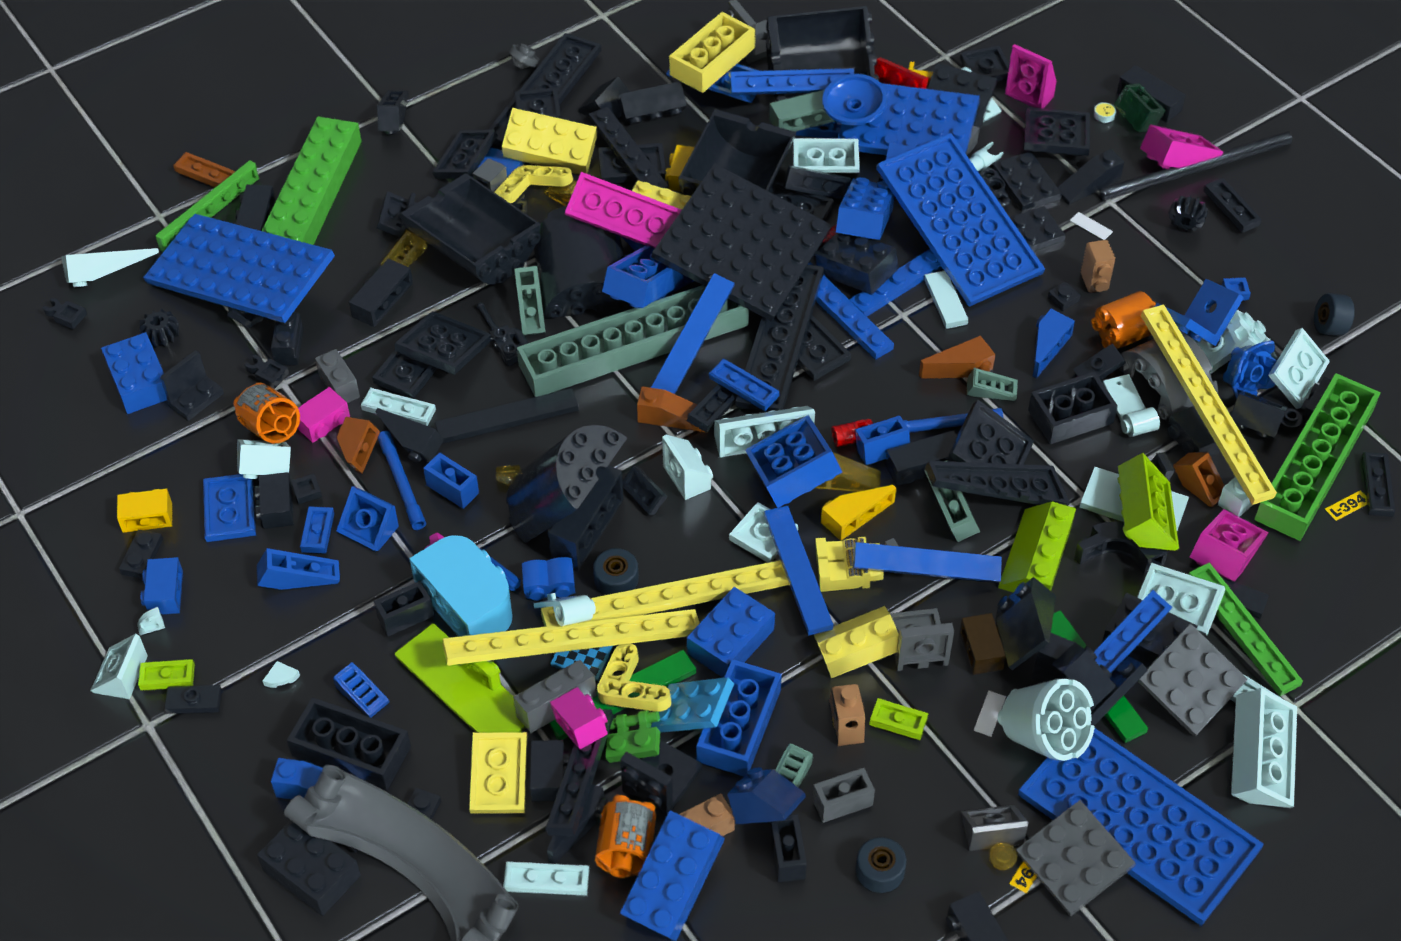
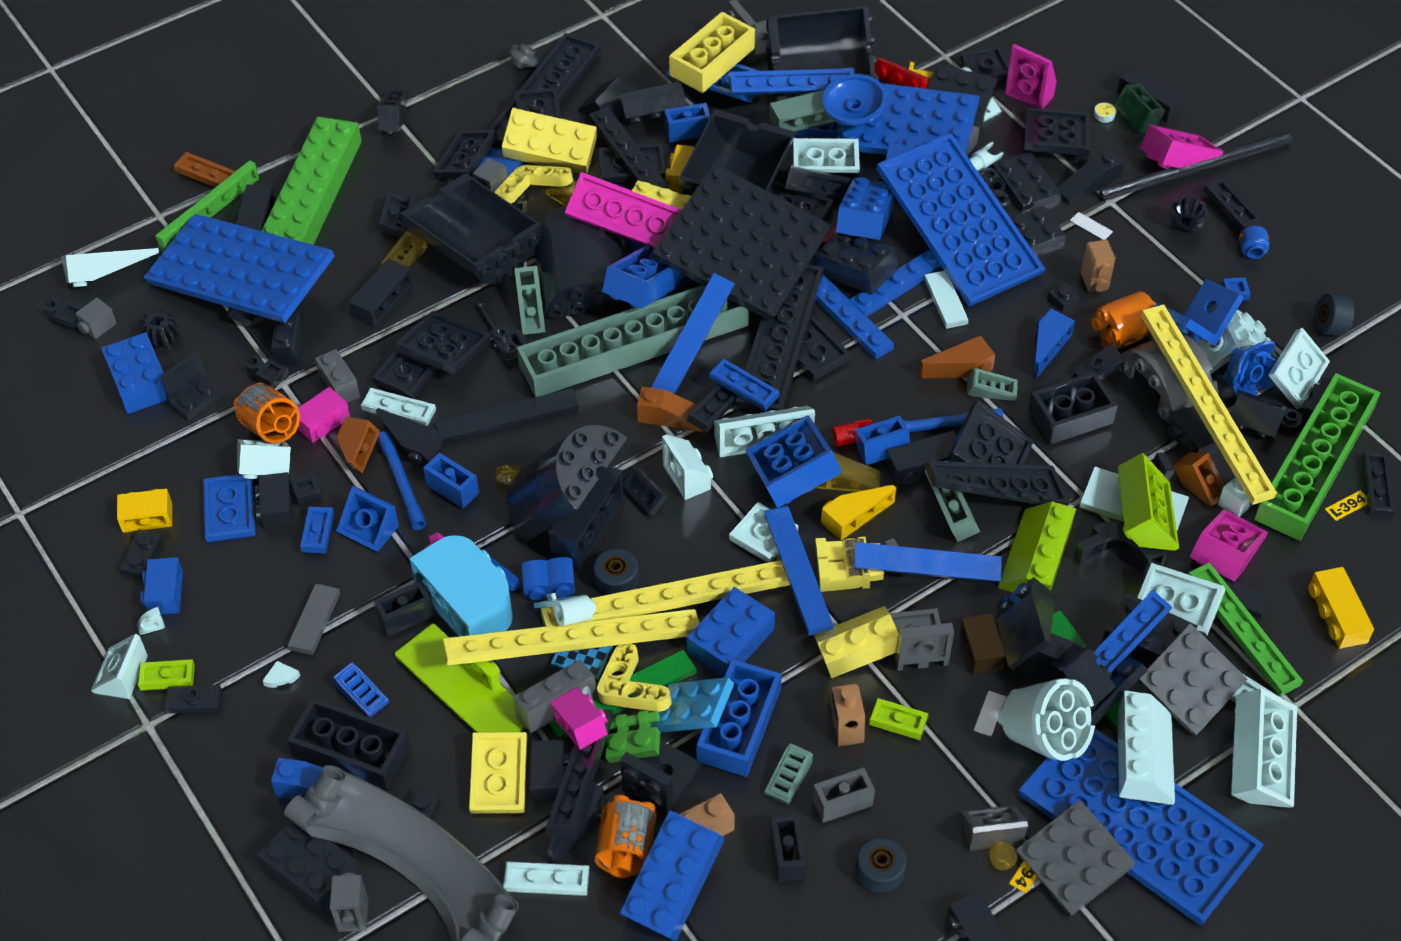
blue slope [257,548,340,590] -> none
dark blue slope [727,767,806,824] -> none
light aqua door [1102,374,1160,437] -> none
none -> dark grey brick [75,298,117,339]
none -> dark grey tile [288,584,340,656]
none -> dark grey brick [330,873,368,932]
none -> blue brick [664,103,711,143]
none -> light aqua slope [1117,691,1175,805]
none -> blue head [1239,226,1270,259]
none -> yellow brick [1309,567,1374,649]

